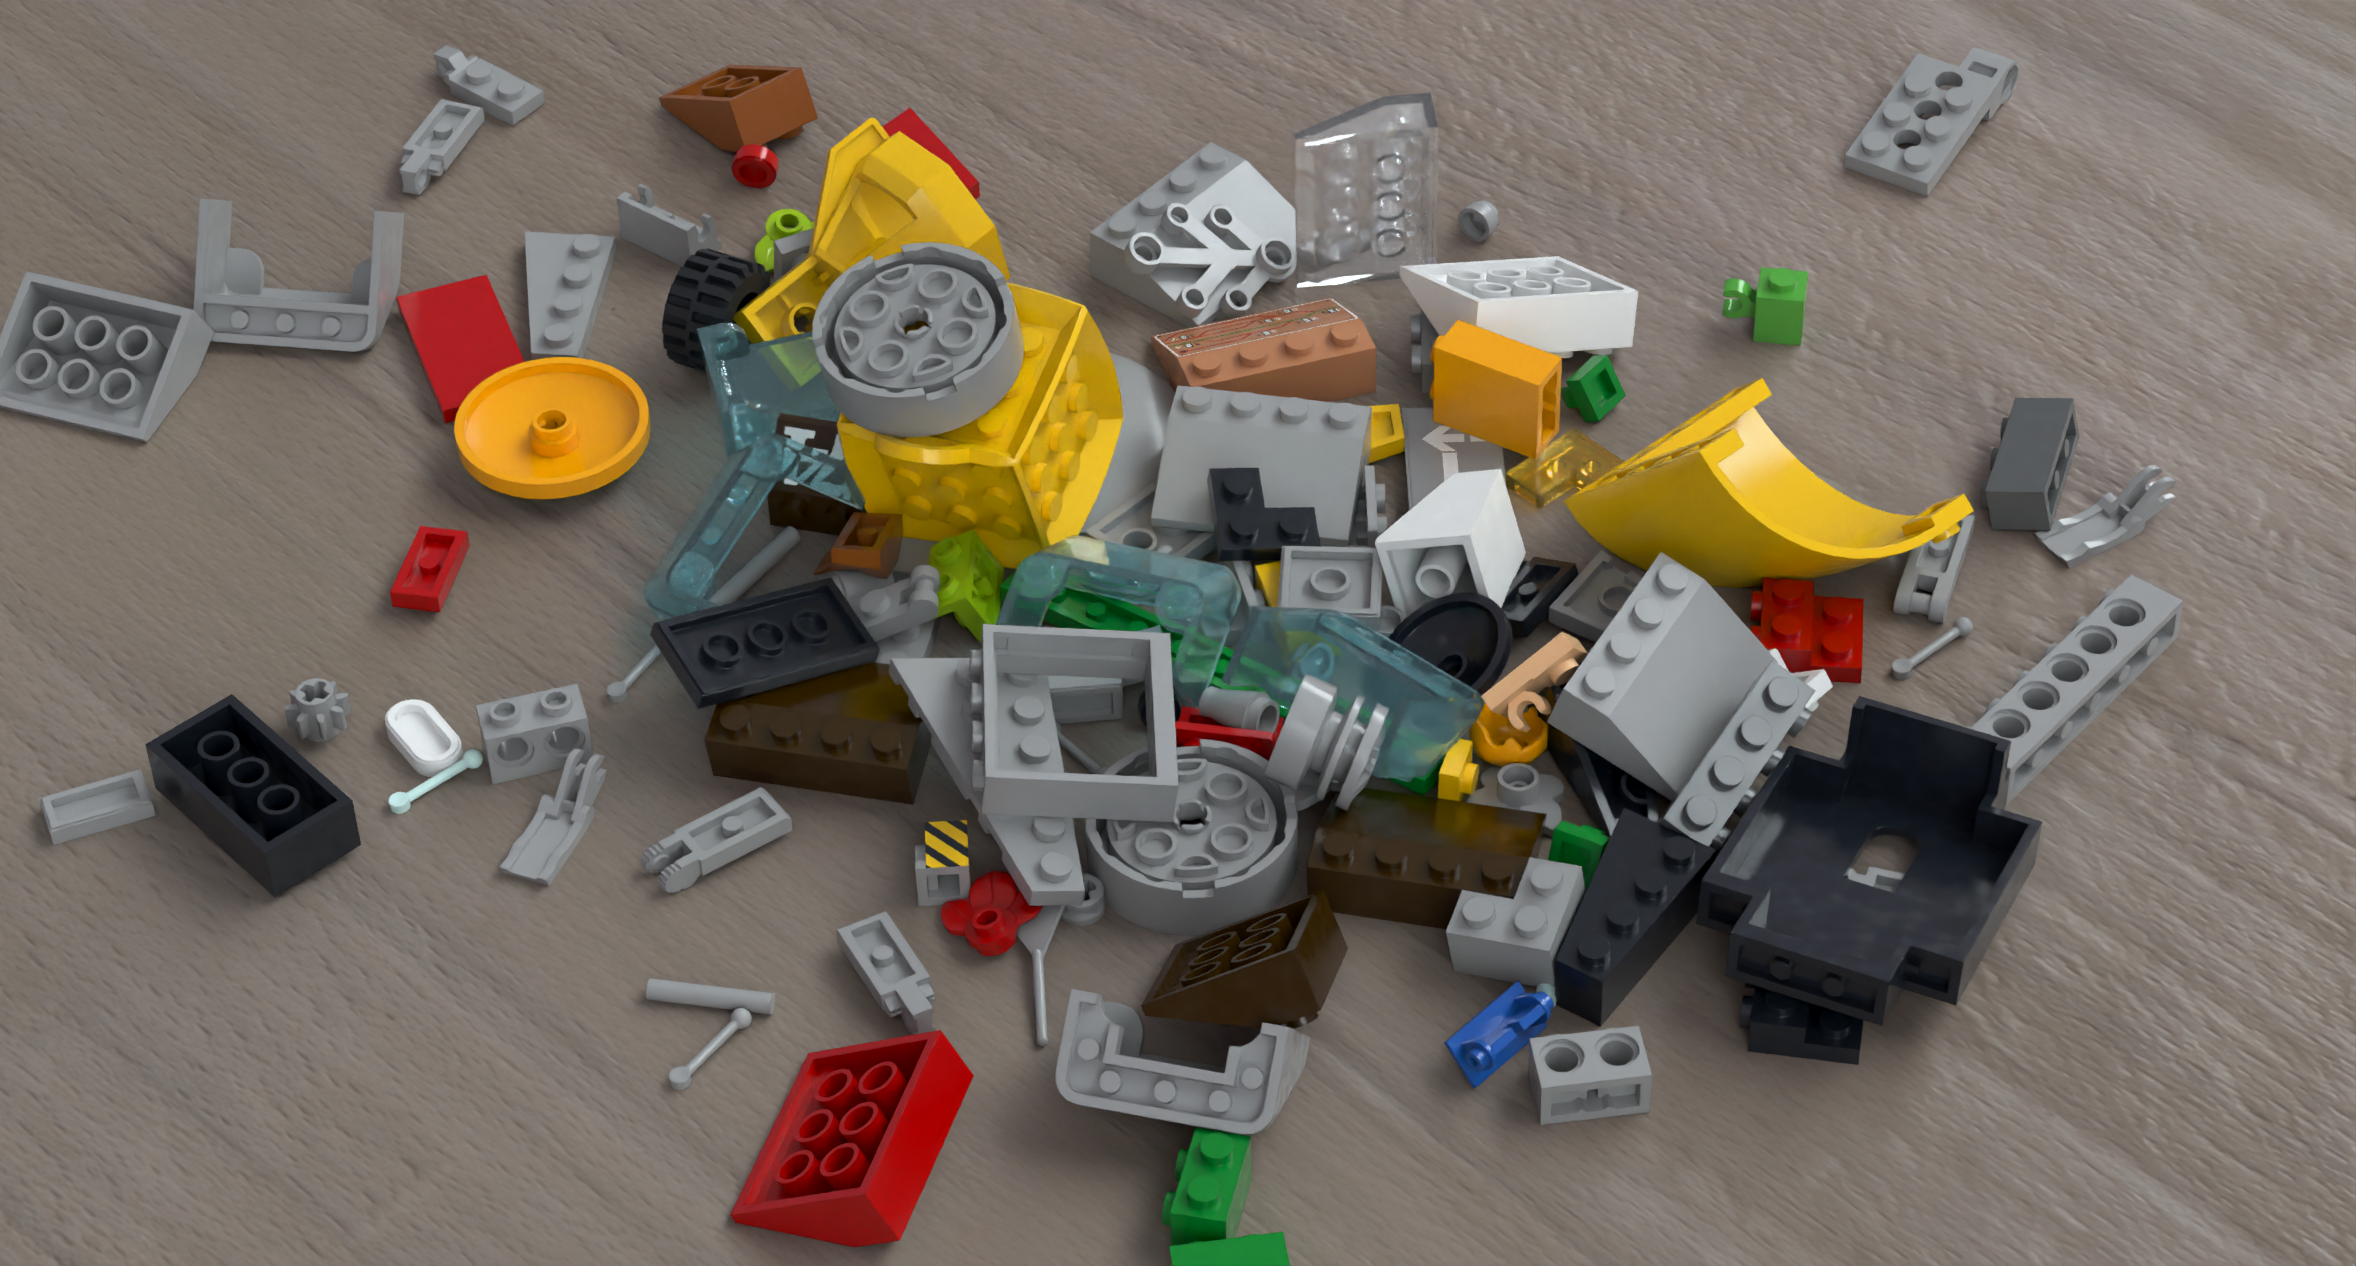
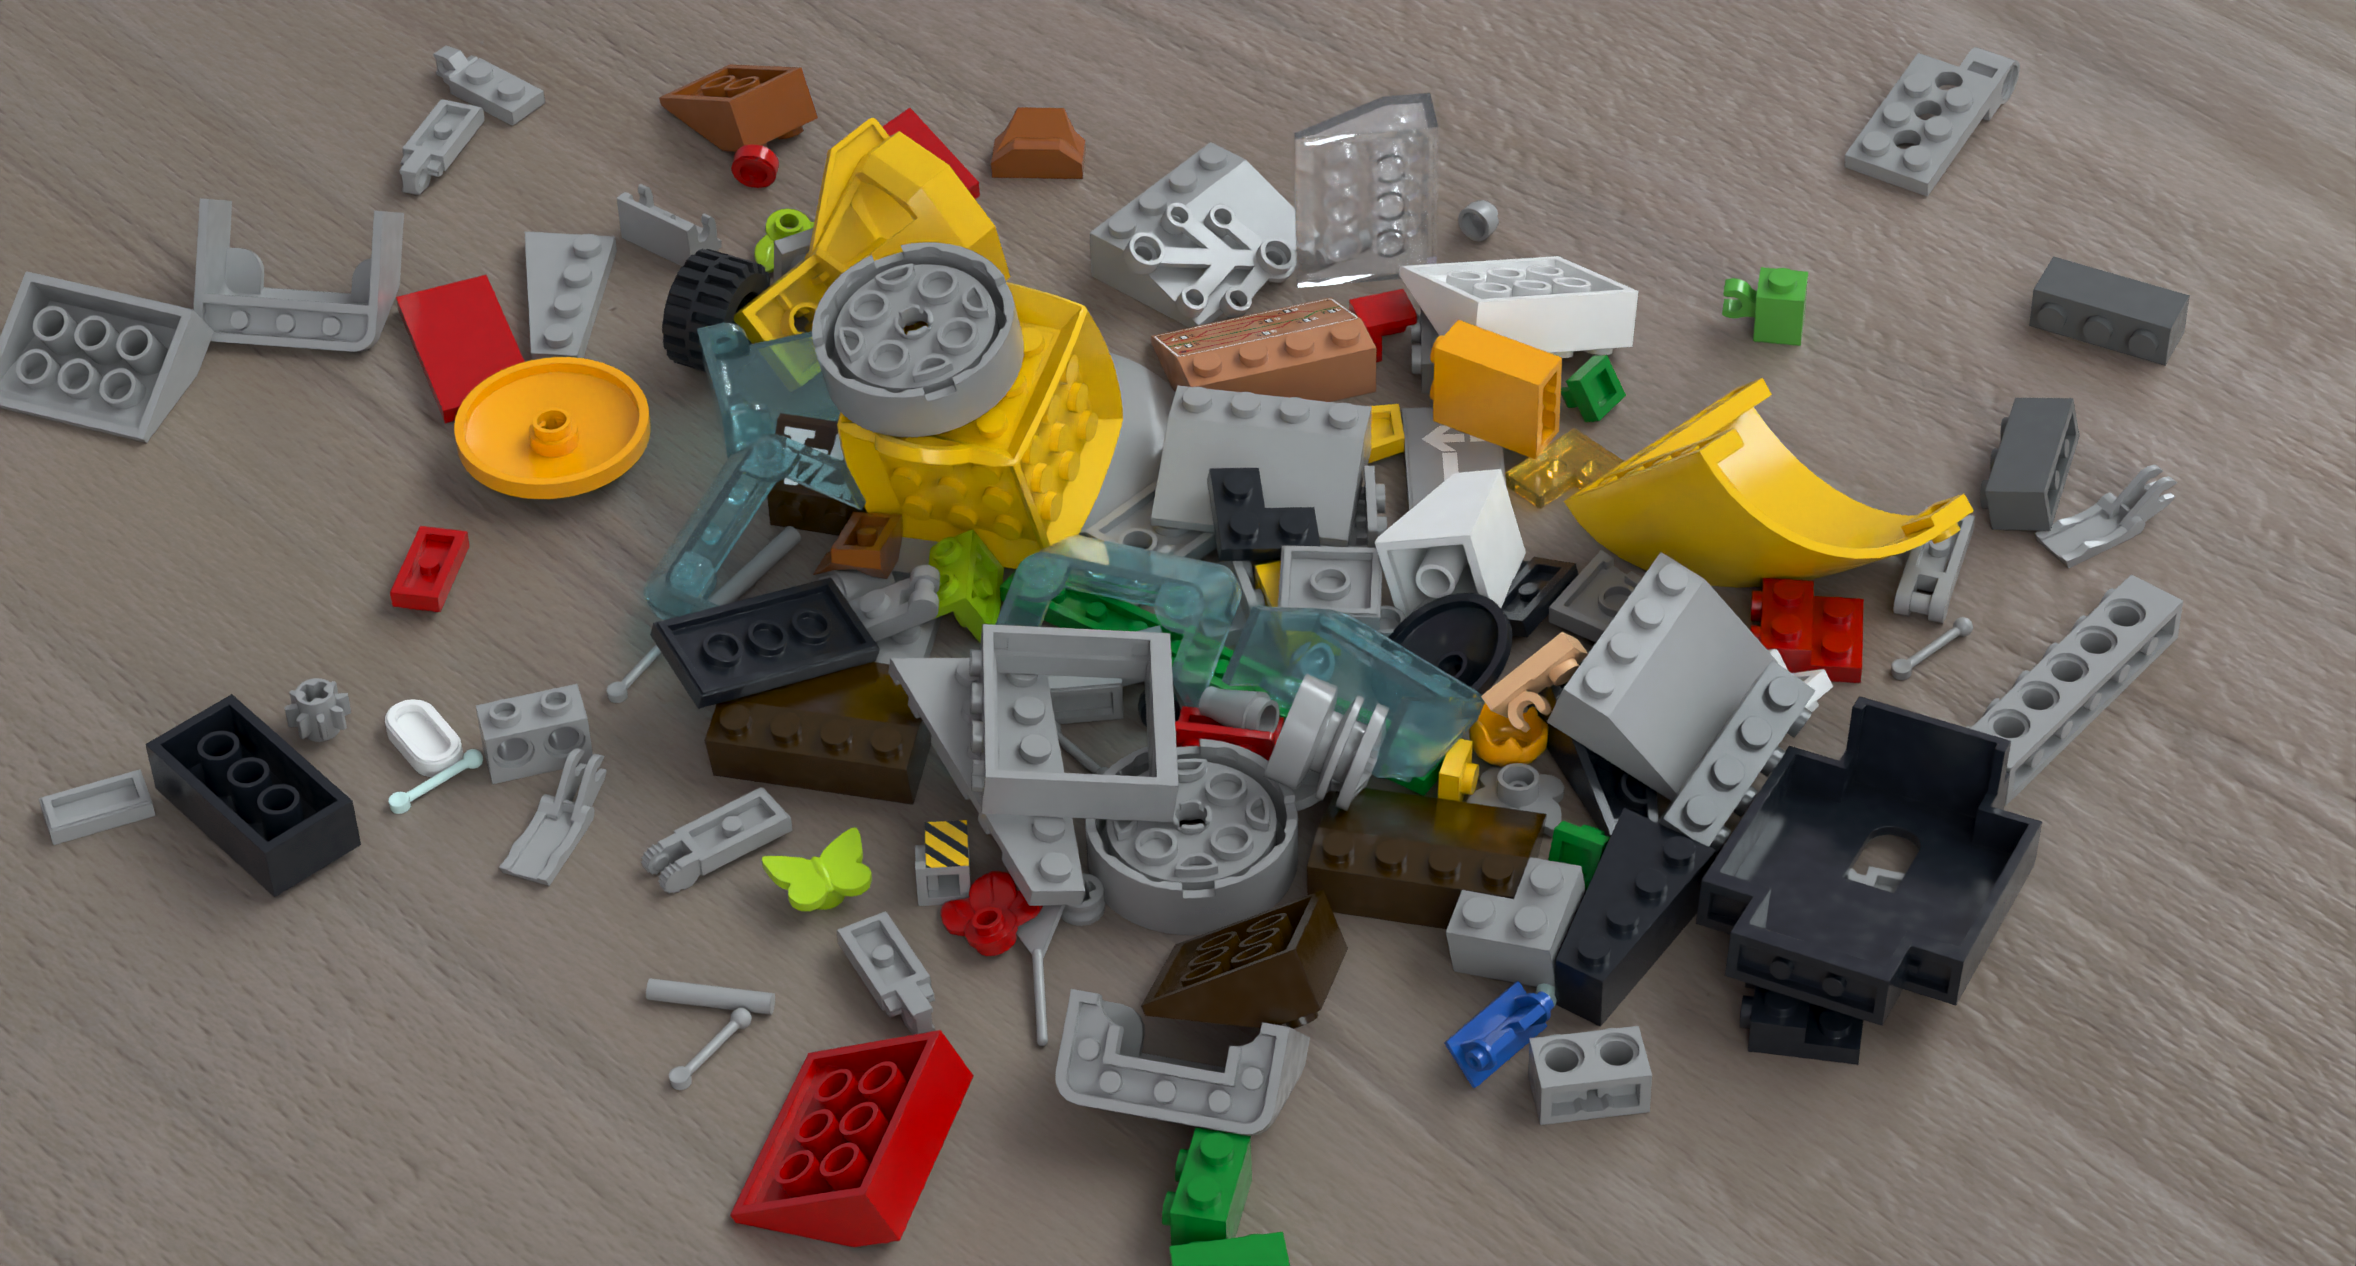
none -> lime animal [762,827,872,912]
none -> dark orange slope [991,107,1086,179]
none -> red panel [1349,288,1417,363]
none -> dark grey brick [2029,256,2190,366]

